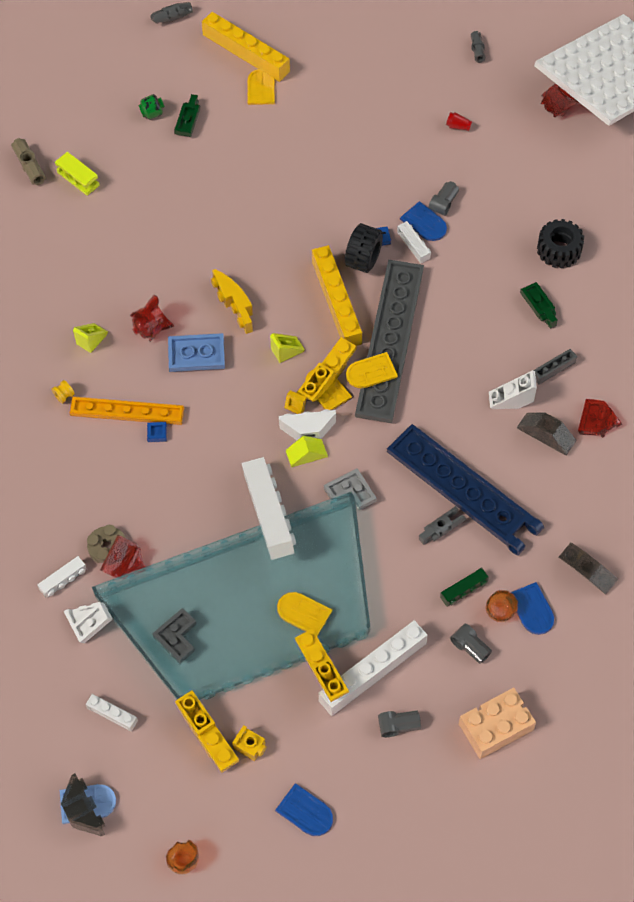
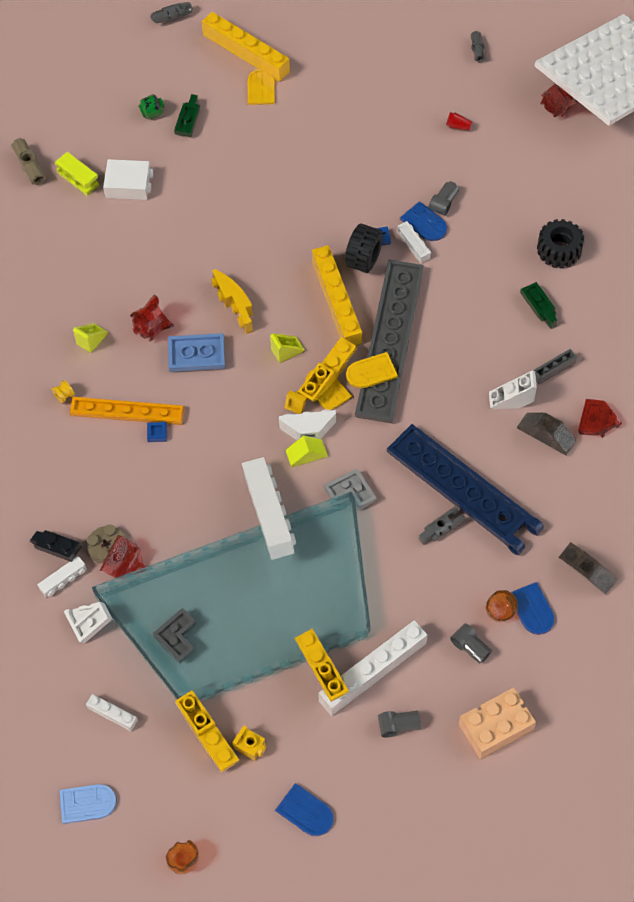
clear smoke slope [61,773,106,836] -> none
yellow window [277,592,333,637] -> none
dark green piece [440,567,489,607] -> none
none -> black hinge [30,530,82,562]
none -> white brick [103,159,153,200]

